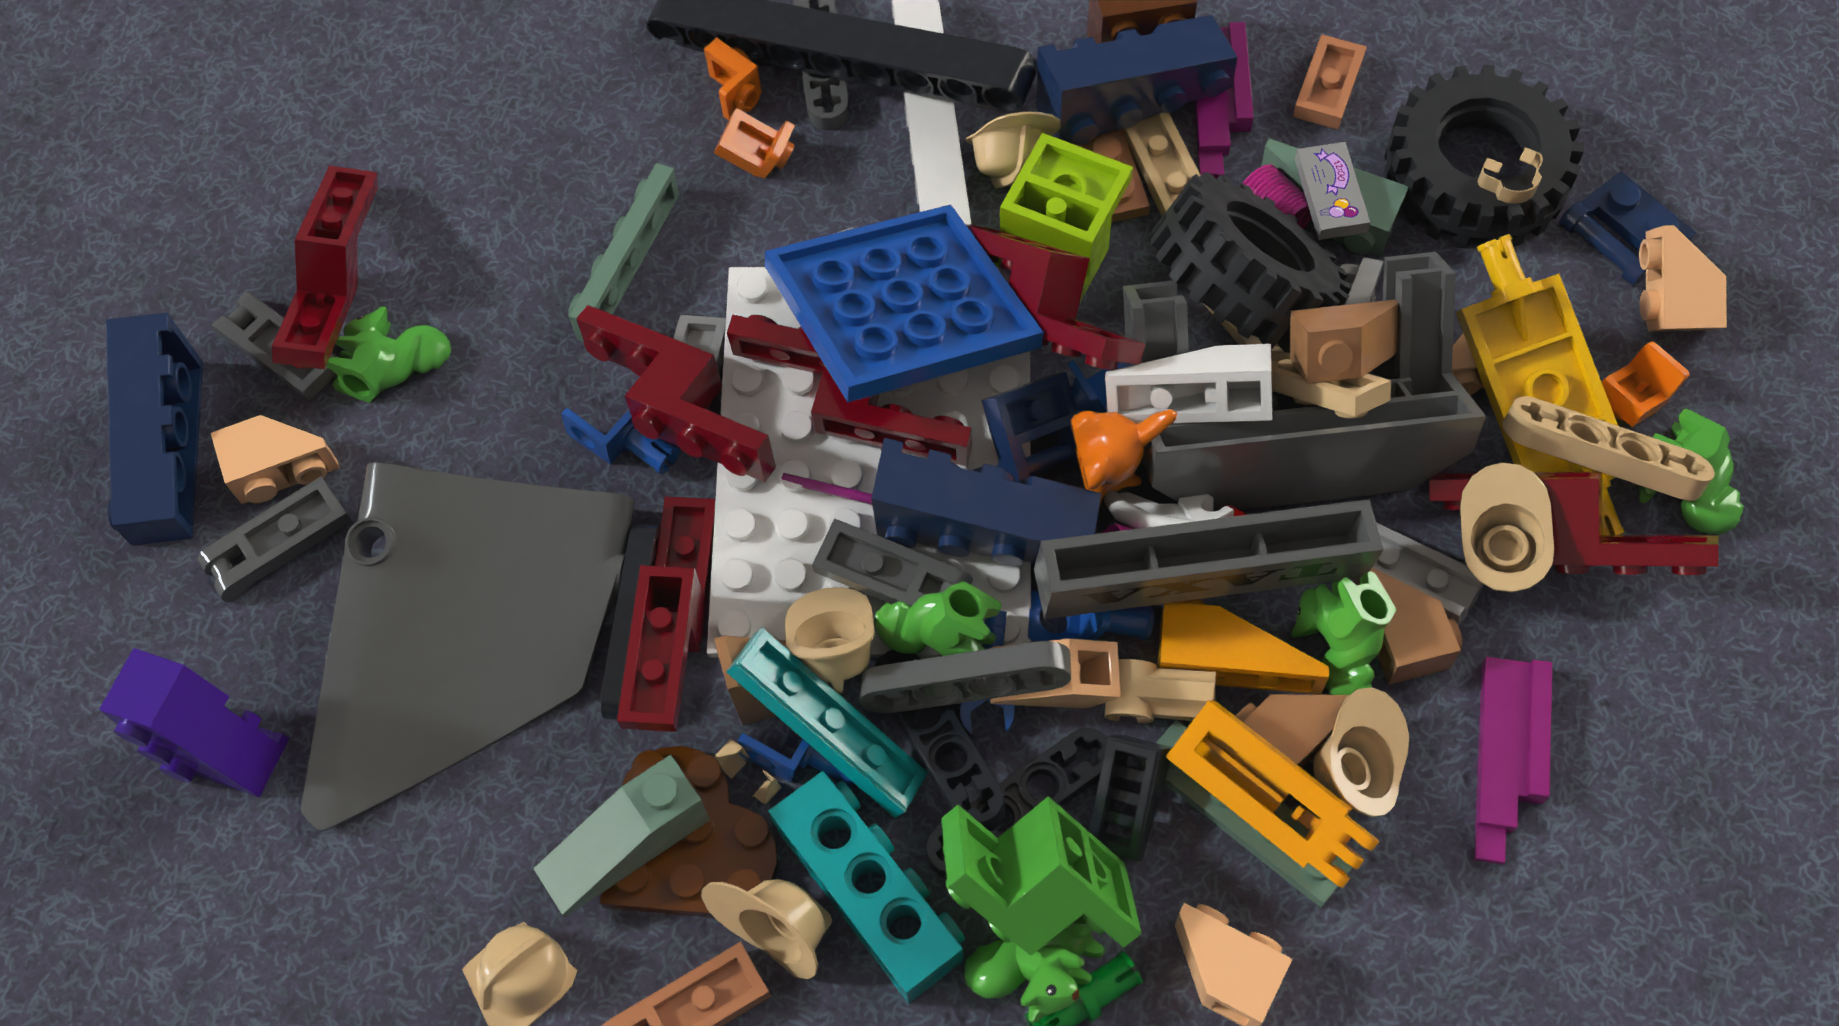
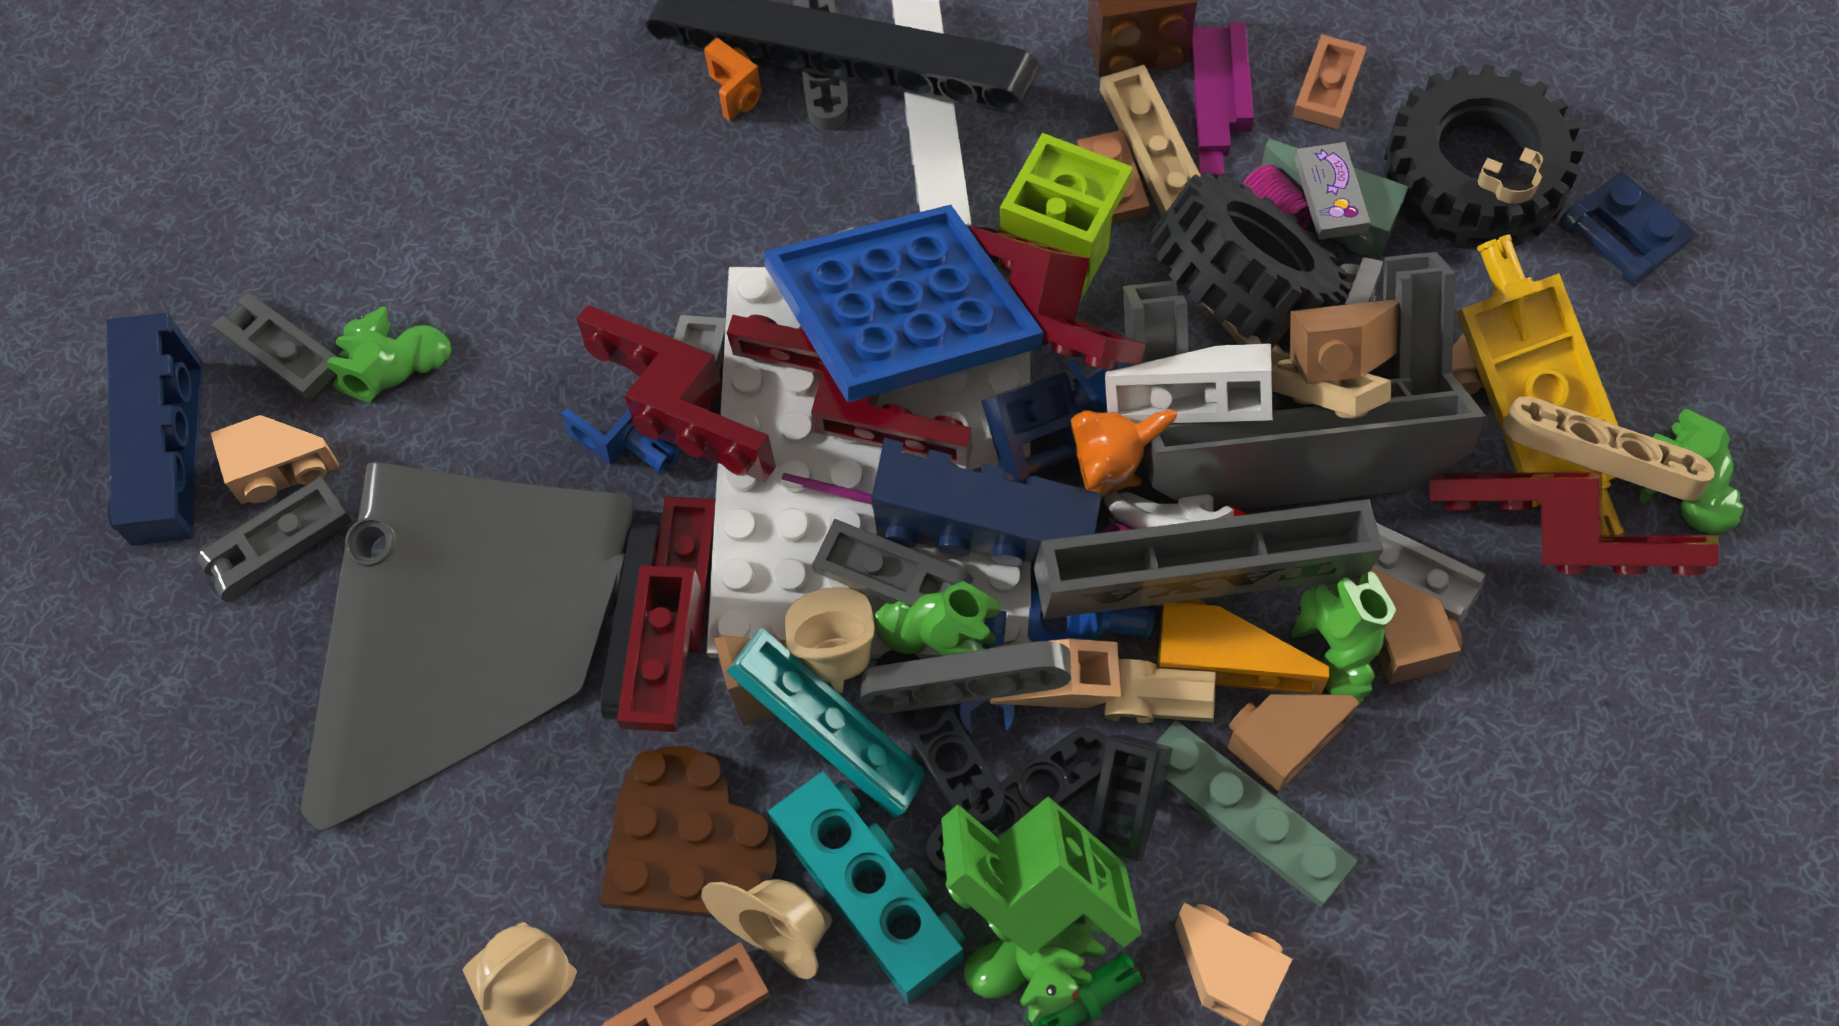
dark purple wedge [99,648,290,797] -> none
dark red bracket [272,165,378,369] -> none
sand green slope [534,754,710,918] -> none
sand green plate [568,163,680,342] -> none
orange bracket [714,108,795,179] -> none
tan piece [715,739,781,804] -> none
blue bracket [737,733,853,789] -> none
tan piece [966,112,1061,189] -> none
dark blue wedge [1036,15,1238,145] -> none
light orange hinge [1166,700,1379,888] -> none
tan piece [1313,687,1409,817] -> none
tan piece [1460,462,1554,592] -> none
magenta piece [1474,657,1552,865] -> none
orange bracket [1602,342,1690,427] -> none
light nougat slope [1639,225,1727,332] -> none

